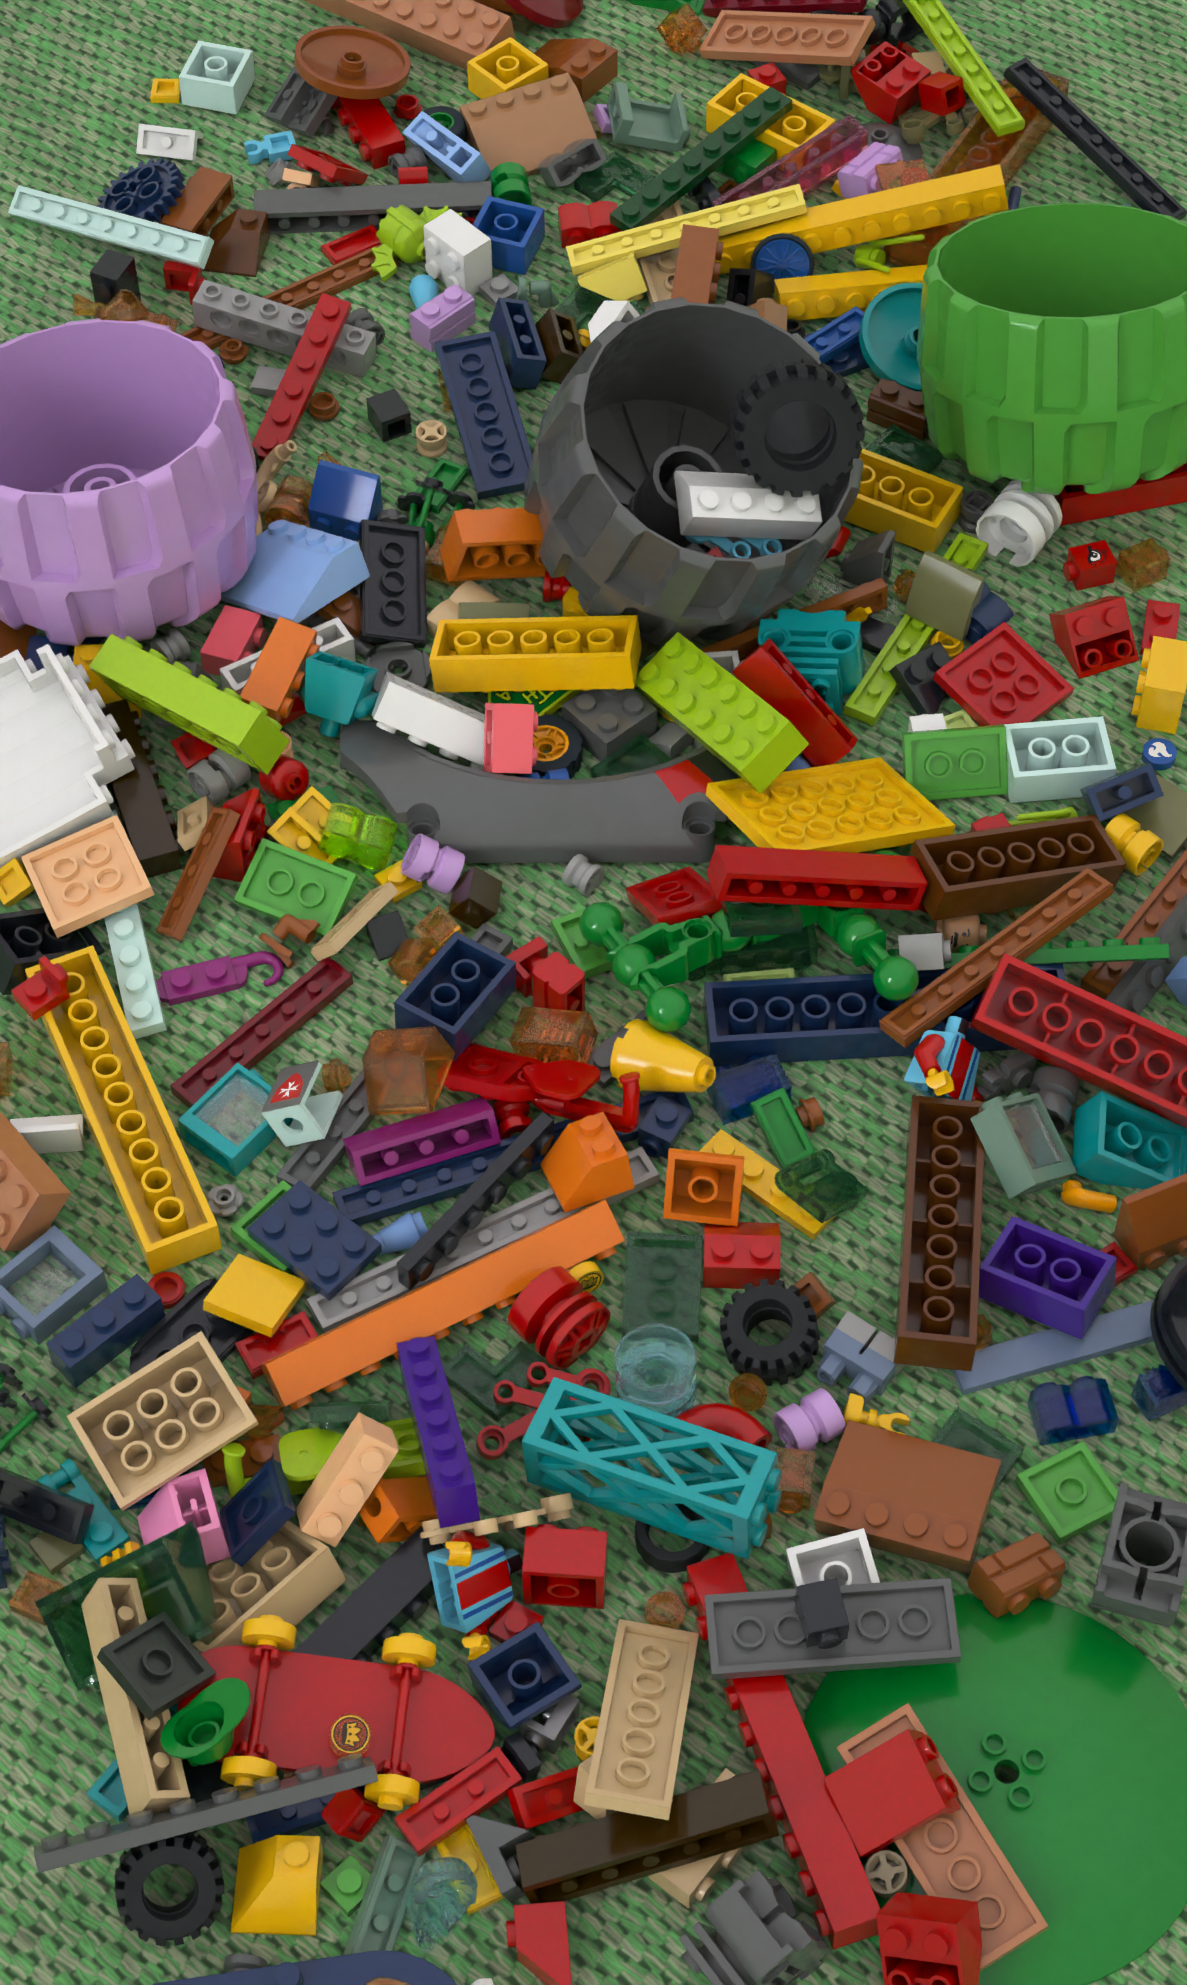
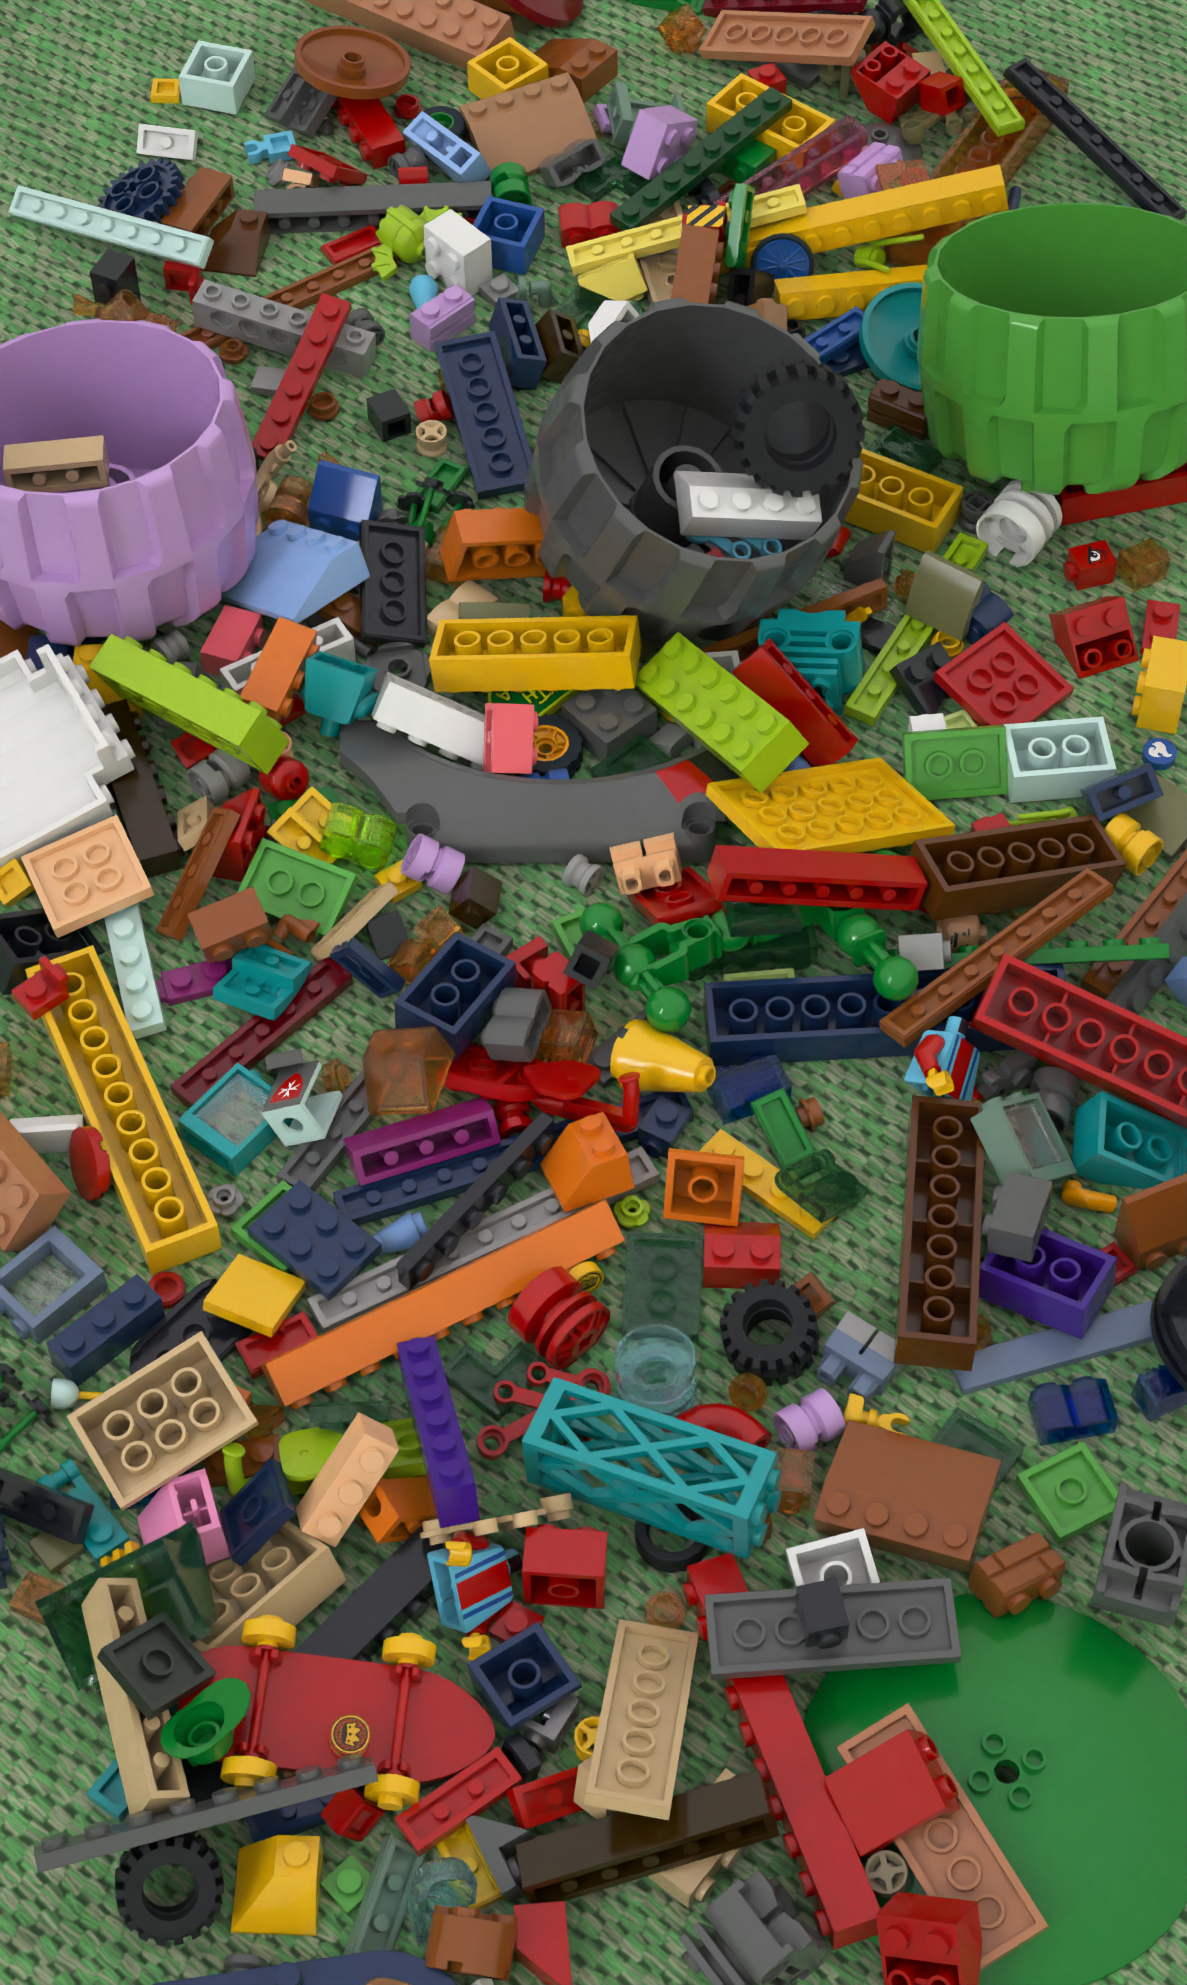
none -> tan brick [2,435,110,493]
none -> light aqua hinge [51,1378,104,1410]
none -> red tile [69,1125,111,1201]
none -> dark orange slope [187,886,274,964]
none -> teal slope [213,945,312,1021]
none -> dark grey tile [264,1049,304,1074]
none -> dark blue tile [330,937,406,998]
none -> red wheel [414,389,454,423]
none -> dark orange brick [425,1905,518,1981]
none -> dark grey brick [481,987,552,1062]
none -> black brick [563,929,620,990]
none -> light nougat hips [609,832,682,895]
none -> lime plate [614,1195,651,1229]
none -> lavender brick [621,105,699,180]
none -> brick [682,201,728,245]
none -> green hinge [725,183,755,269]
none -> dark grey brick [982,1171,1052,1262]

